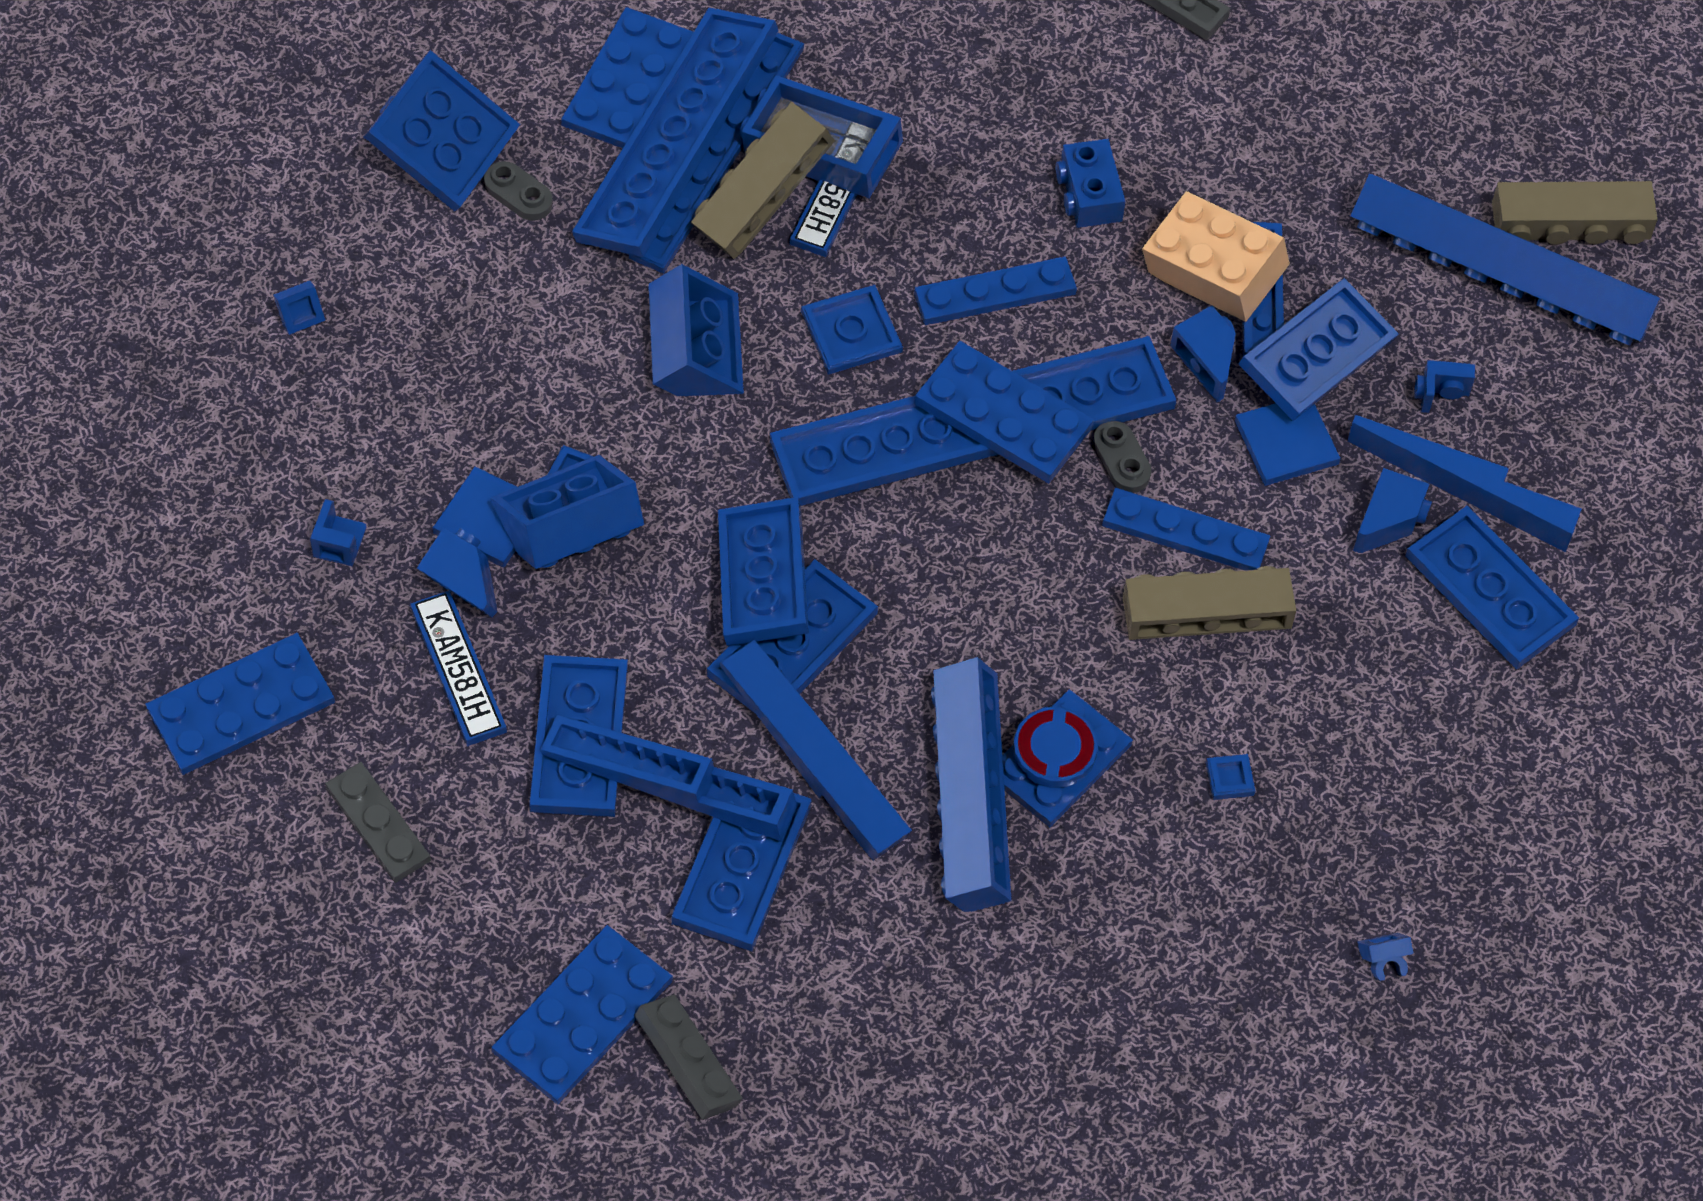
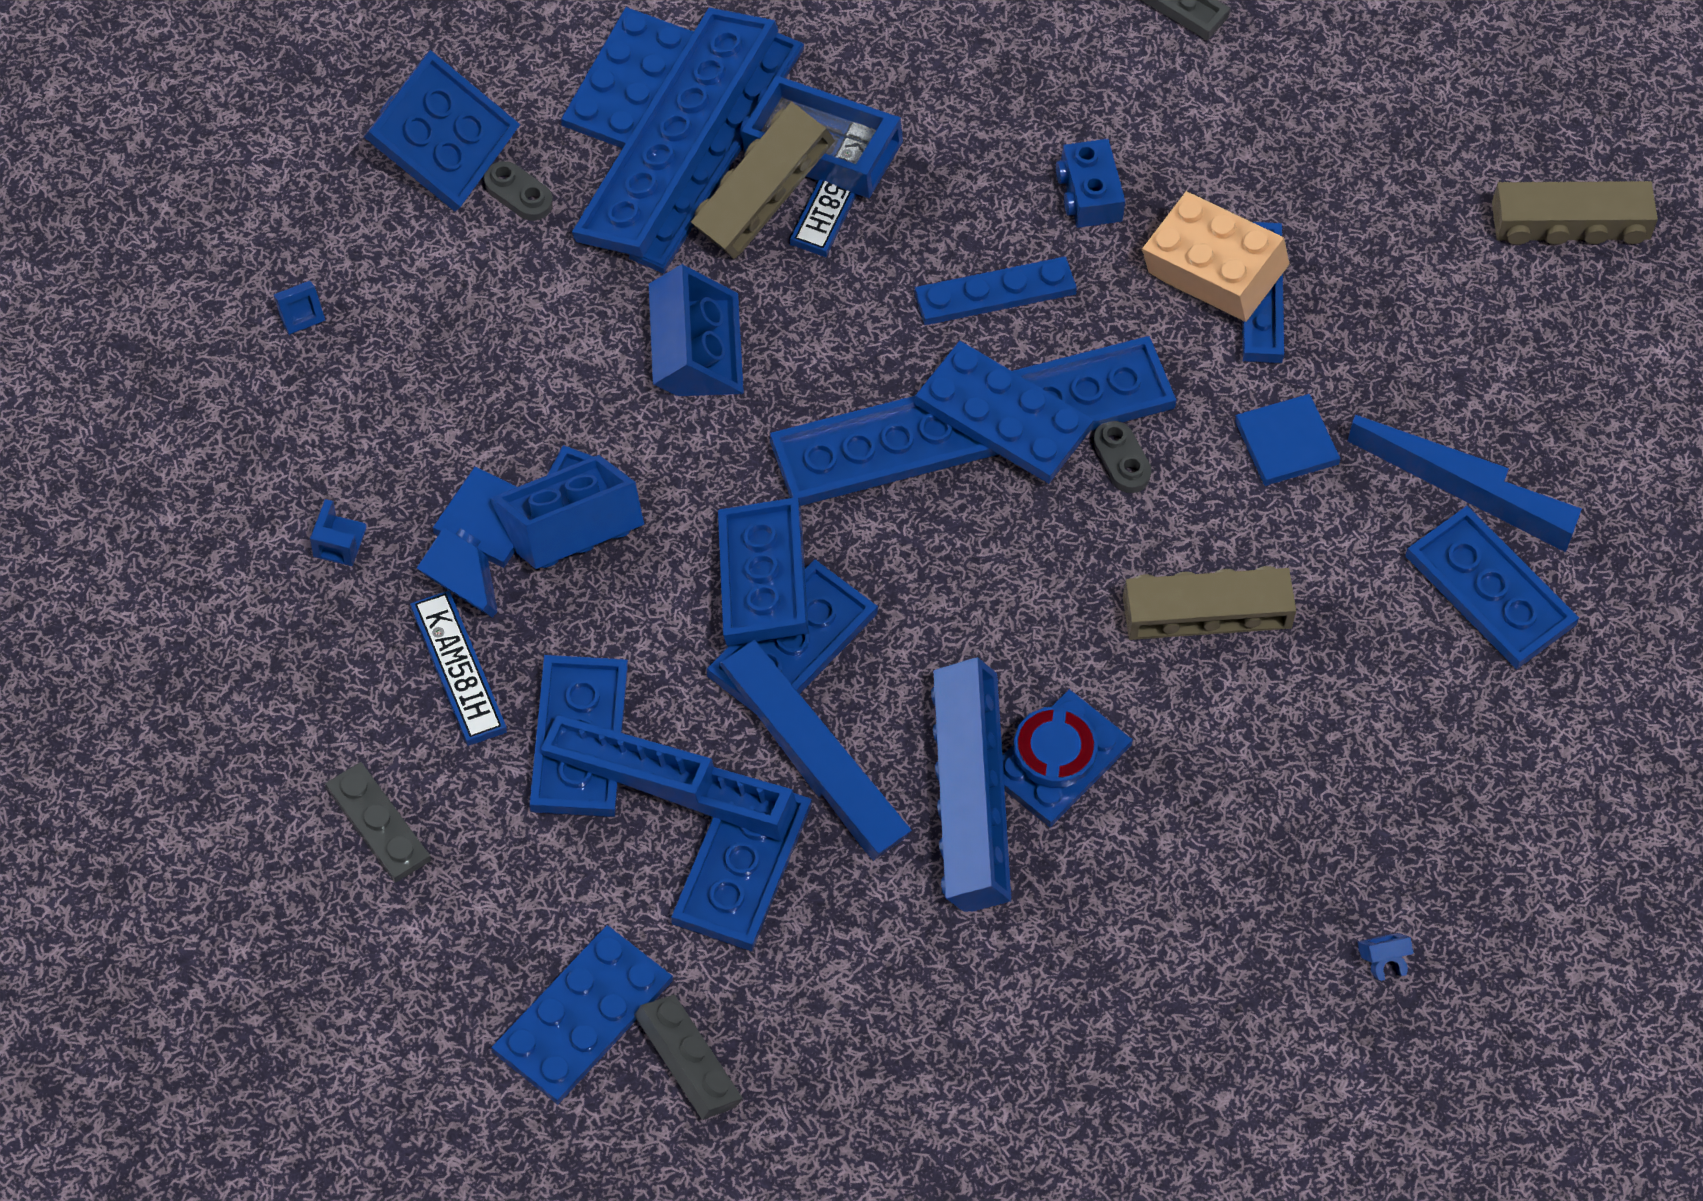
blue plate [145,633,335,775] -> none
blue tile [801,285,903,375] -> none
blue plate [1102,488,1270,571] -> none
blue slope [1170,305,1236,402] -> none
blue tile [1206,754,1256,800] -> none
blue plate [1238,278,1399,421] -> none
blue brick [1351,173,1662,346] -> none
blue slope [1353,468,1432,553] -> none
blue bracket [1414,360,1475,413] -> none

